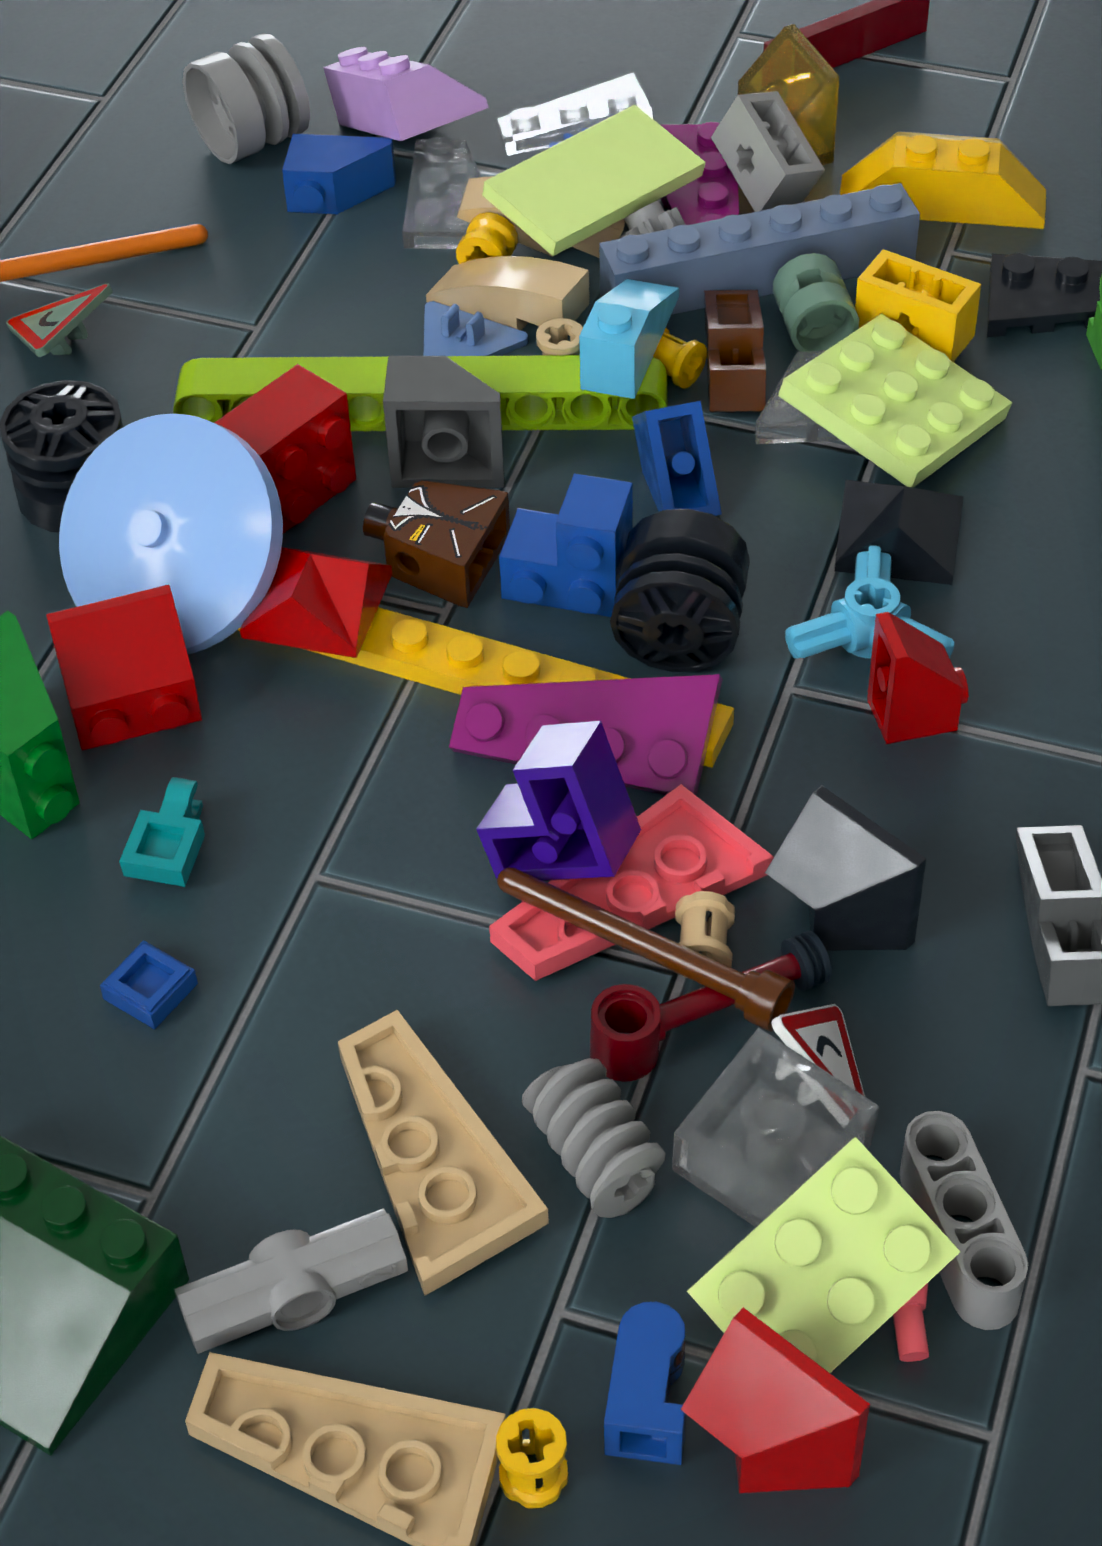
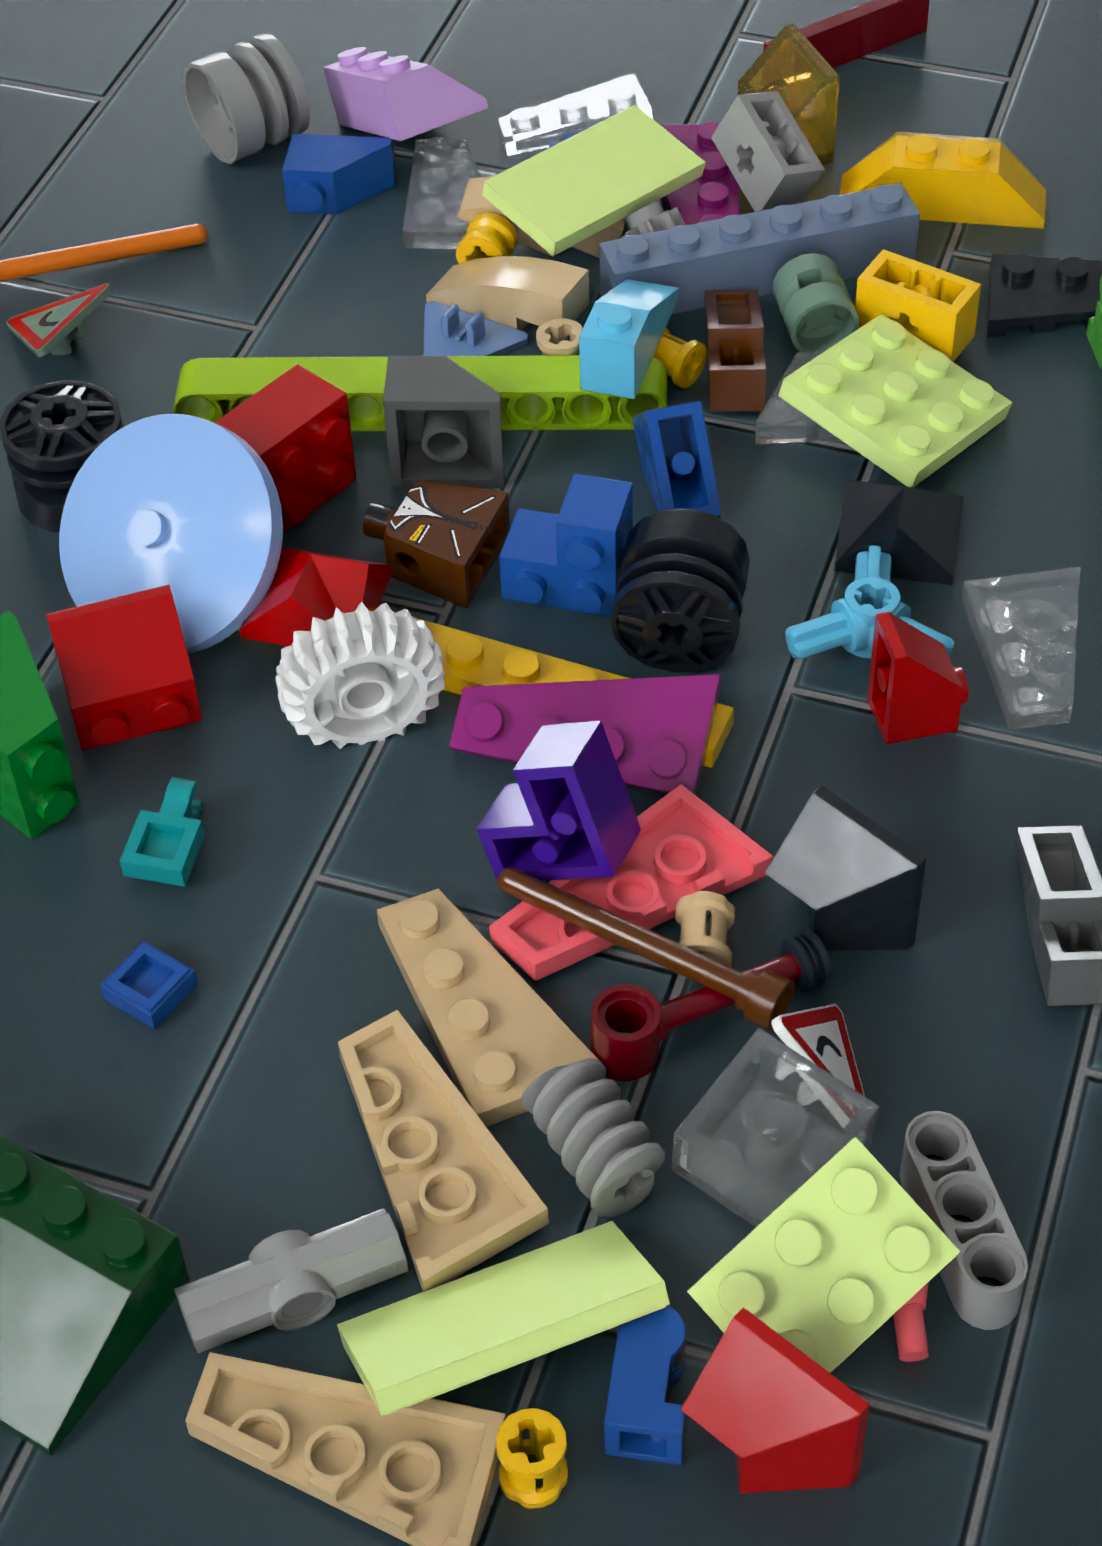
none -> white gear [275,602,445,749]
none -> yellowish green tile [337,1221,670,1416]
none -> tan wing [377,888,606,1127]
none -> clear wing [962,567,1081,730]

